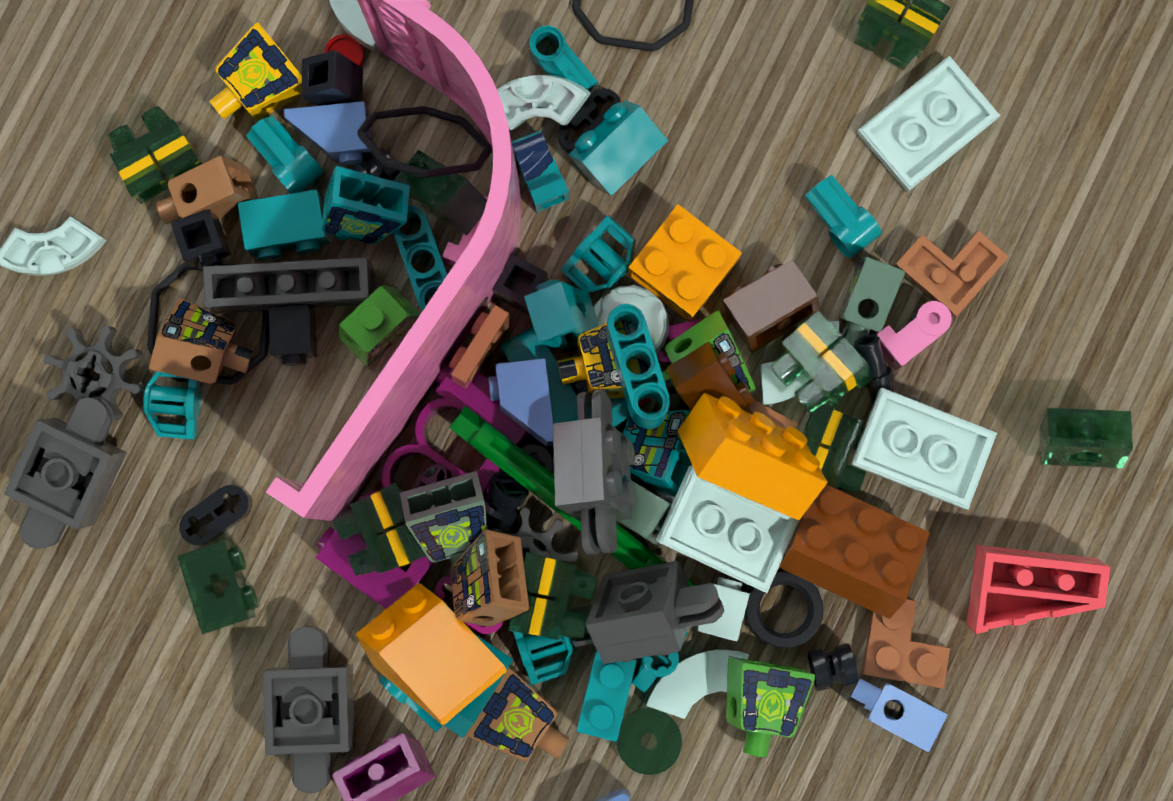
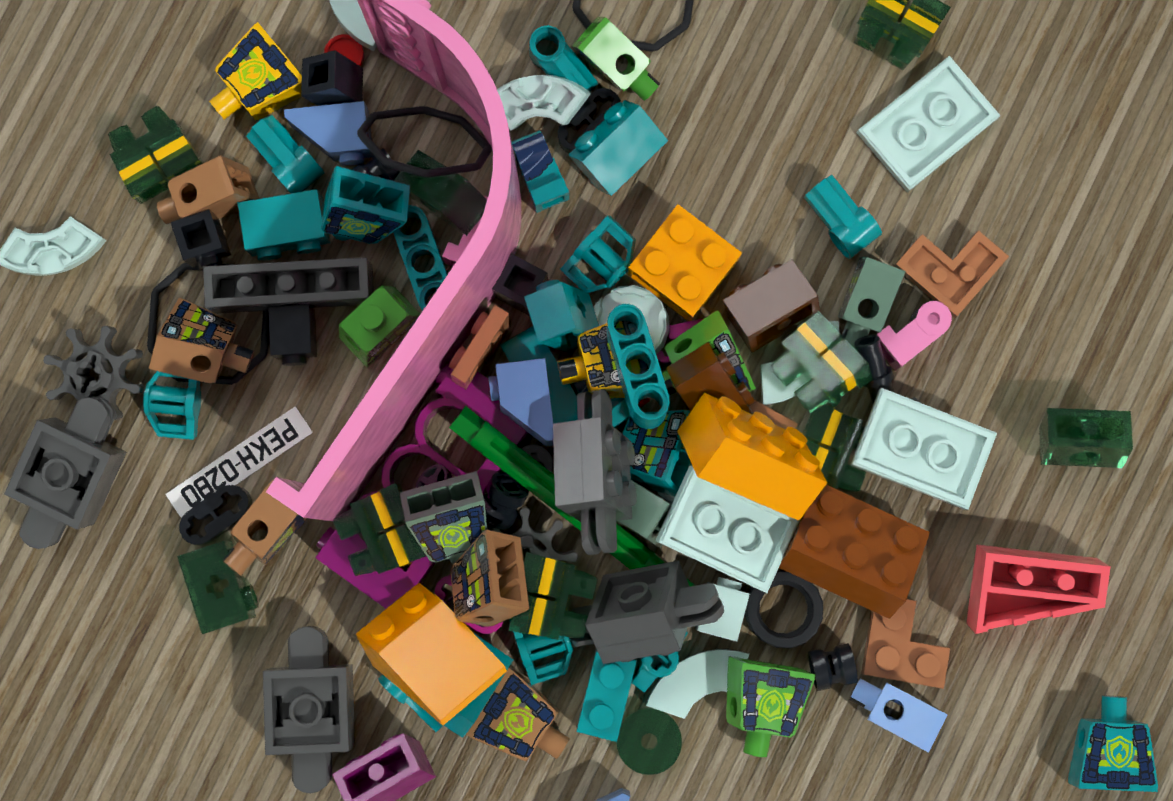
none -> white sticker [166,407,313,518]
none -> medium nougat torso [222,480,308,576]
none -> torso [571,17,660,101]
none -> torso [1068,695,1158,792]

